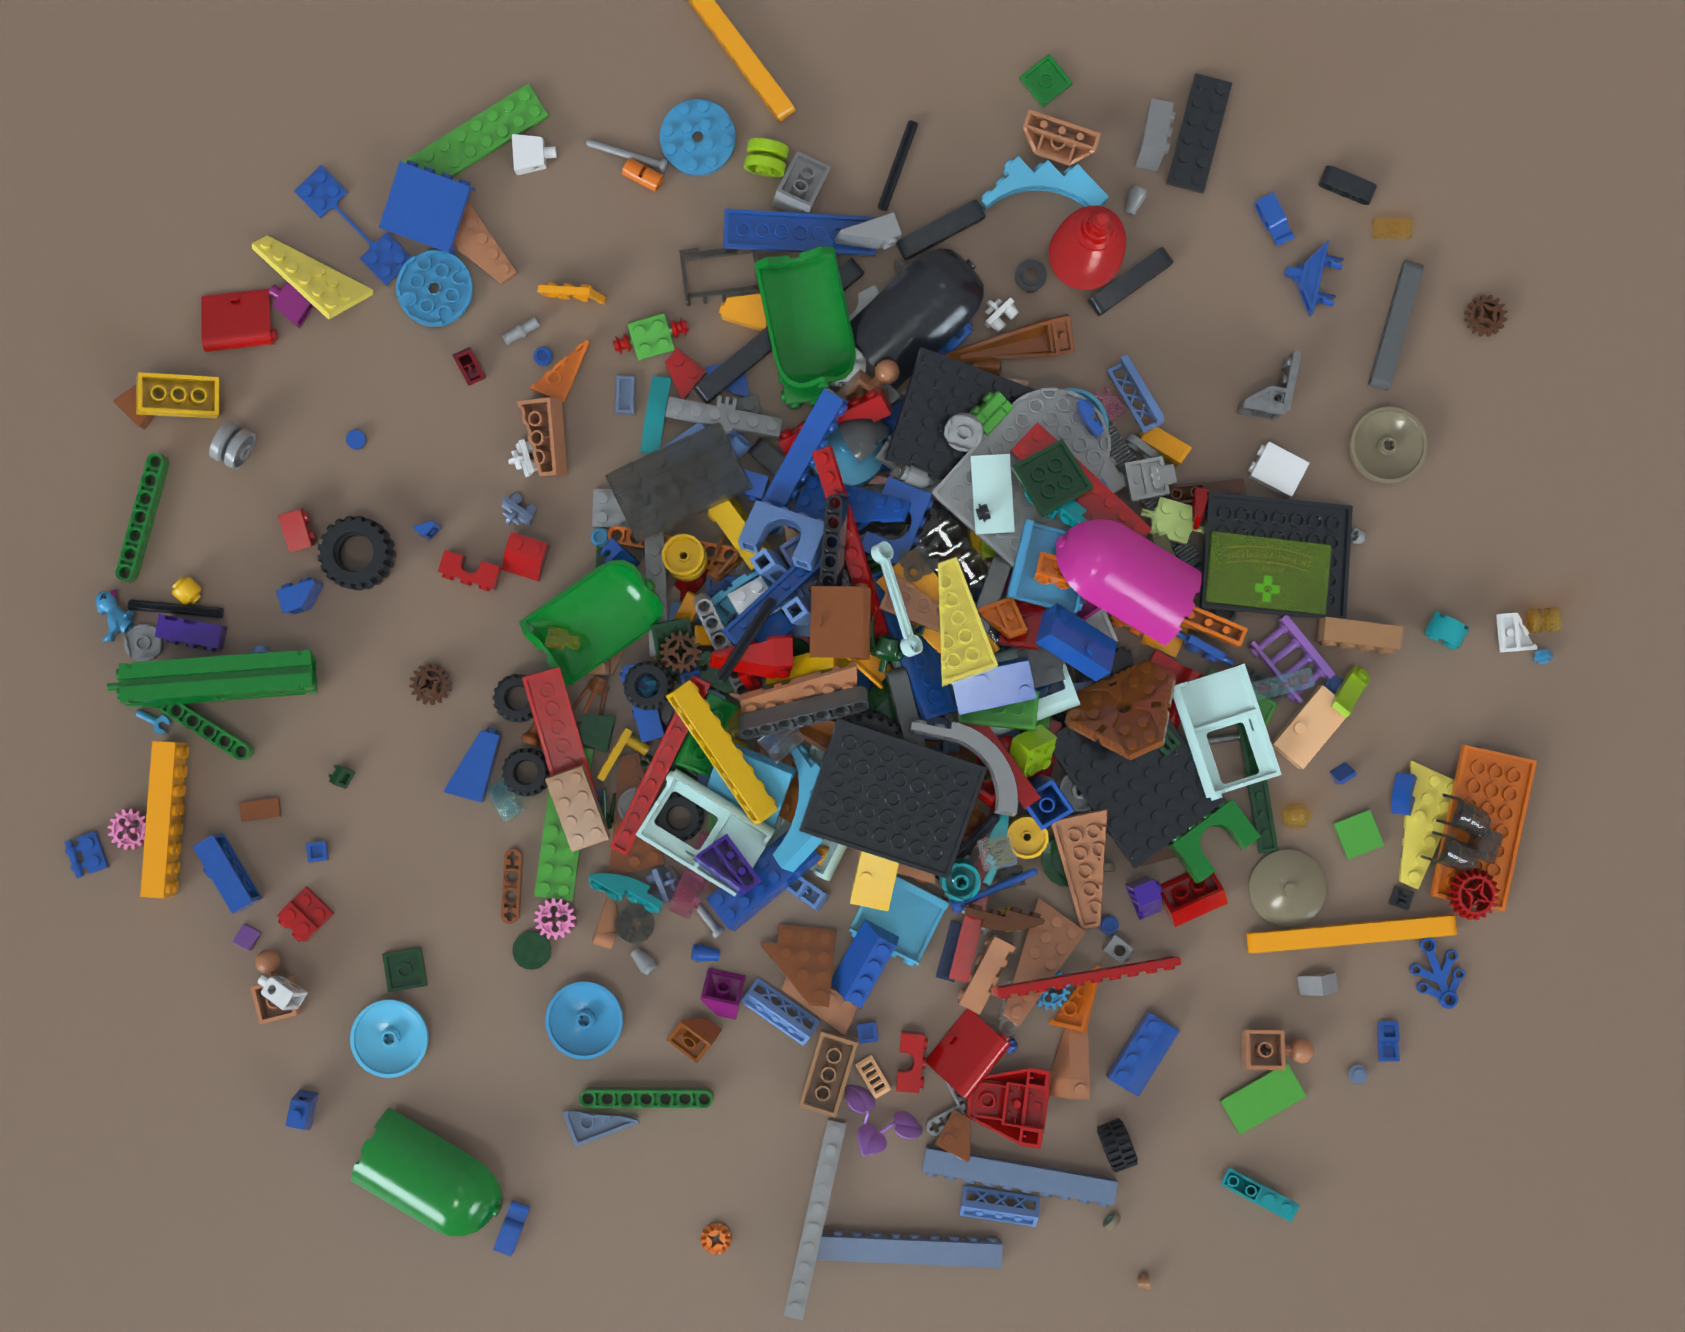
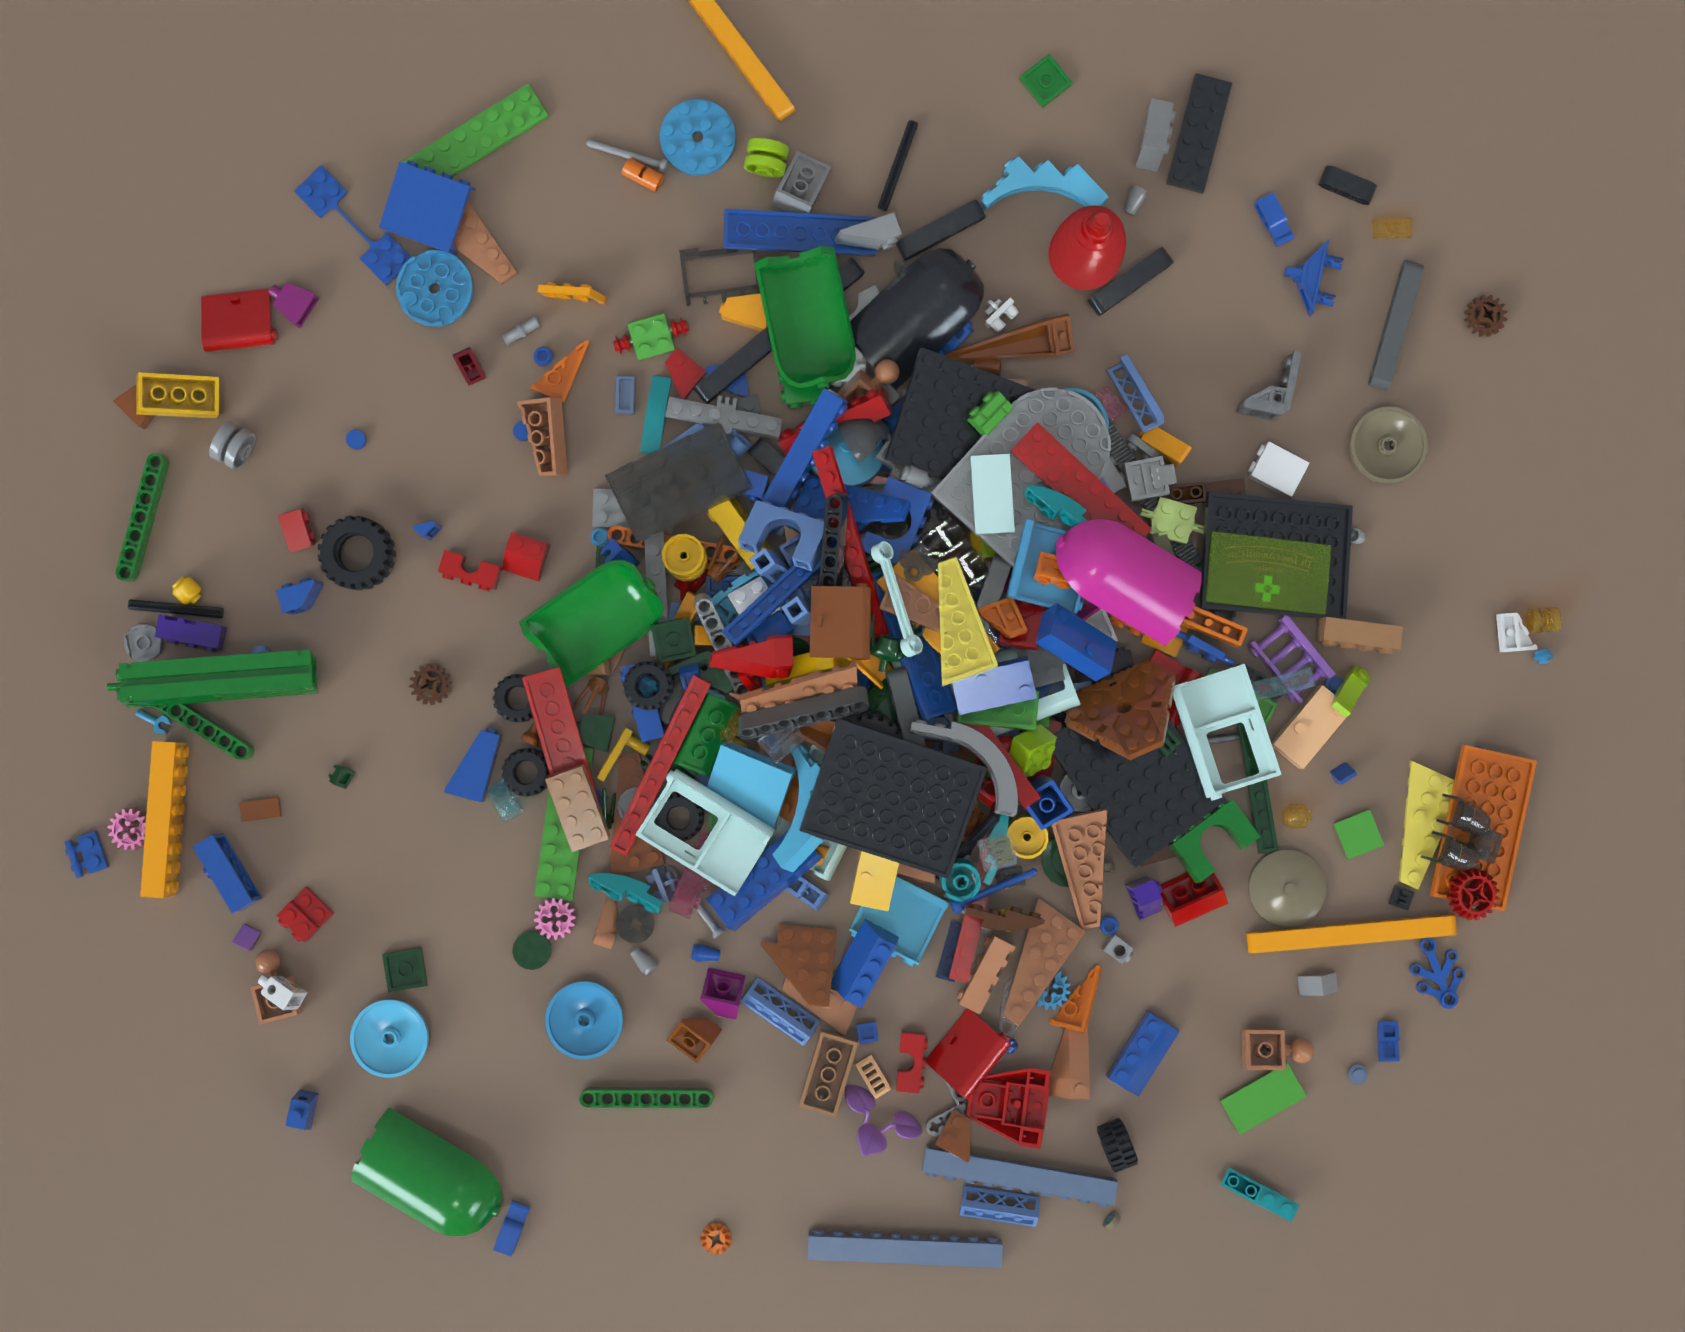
dark azure animal [95,589,135,643] -> none
light yellow wing [252,235,373,319] -> none
blue plate [306,841,329,862] -> none
sand blue hips [501,492,537,527] -> none
dark orange beam [501,848,523,924] -> none
white hips [508,439,538,477] -> none
white torso [512,134,557,175] -> none
clear yellow plate [545,627,580,650] -> none
sand blue wing [562,1110,639,1147] -> none
reddish brown gear [659,631,702,674] -> none
yellow brick [666,680,779,825] -> none
dark purple wedge [693,834,761,896] -> none
black axle [716,597,777,683] -> none
light grey plate [784,1120,846,1320] -> none
light grey tile [944,412,984,452] -> none
black plate [976,504,991,522] -> none
red plate [991,956,1181,999] -> none
dark green plate [1011,439,1094,518] -> none
black piece [1015,259,1047,293] -> none
nougat wedge [1023,109,1101,166] -> none
blue slope [1076,398,1104,439] -> none
medium nougat plate [1138,1272,1151,1292] -> none
red slope [1192,488,1210,530] -> none
blue slope [1391,773,1417,816] -> none
teal brick [1424,610,1470,651] -> none
none -> blue tile [513,421,529,441]

